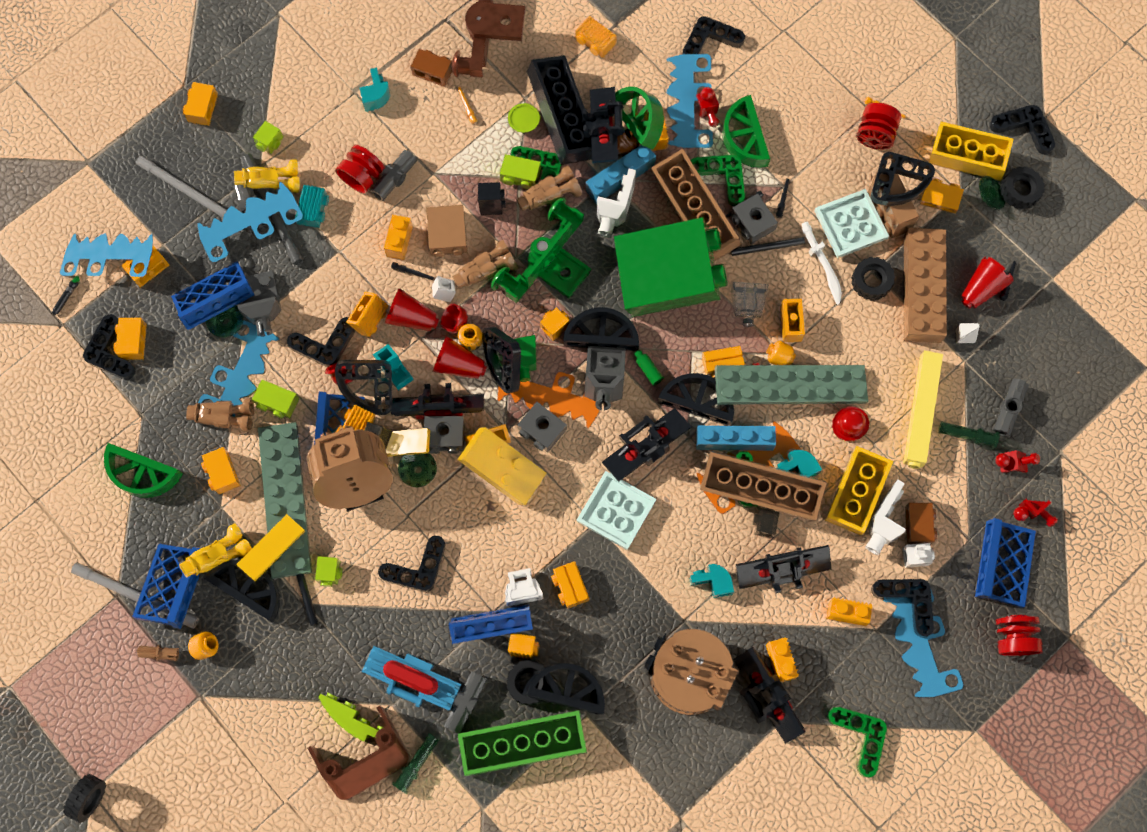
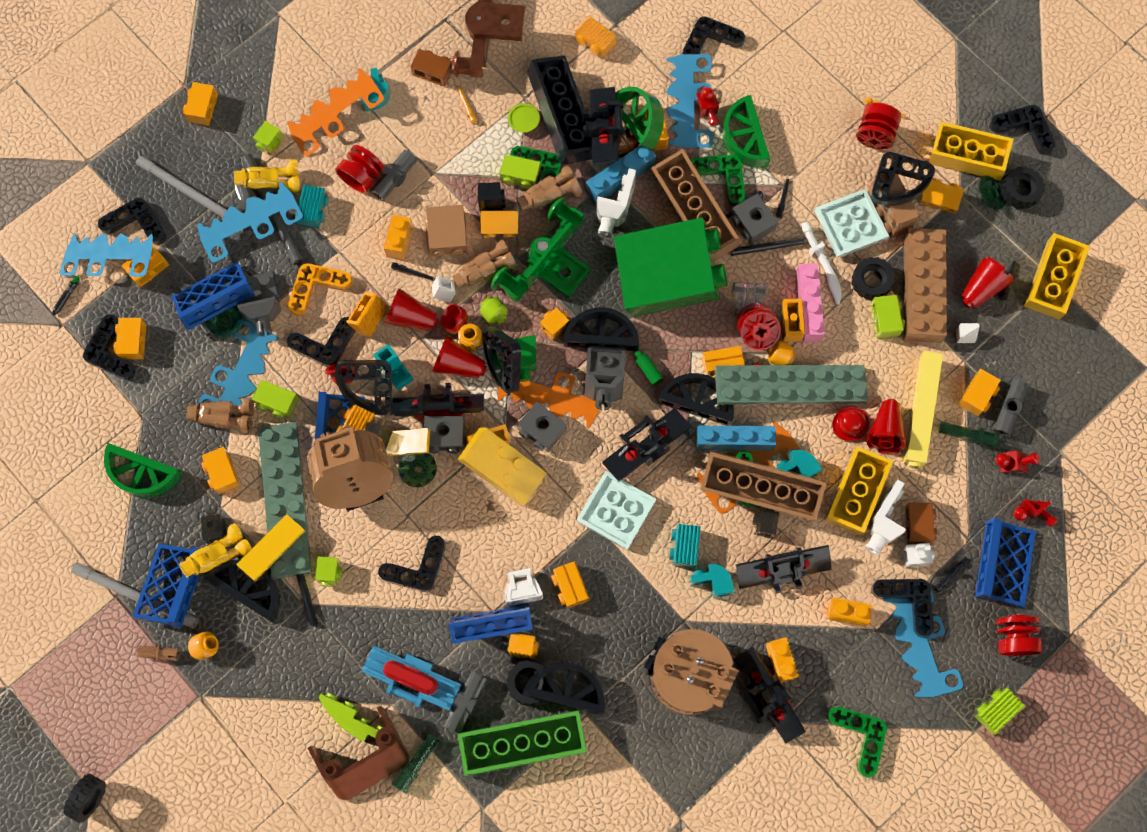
none -> black beam [97,198,166,245]
none -> clear smoke brick [201,512,227,543]
none -> orange piece [288,68,384,156]
none -> light orange beam [288,263,353,316]
none -> lime head [480,297,508,325]
none -> light orange brick [481,211,518,237]
none -> teal brick [669,524,701,568]
none -> red wheel [736,303,781,350]
none -> bright pink brick [796,263,825,343]
none -> red cone [867,399,906,454]
none -> lime brick [871,295,905,339]
none -> black piece [934,557,968,593]
none -> light orange brick [958,369,1001,416]
none -> lime brick [975,688,1025,735]
none -> yellow brick [1024,233,1090,320]

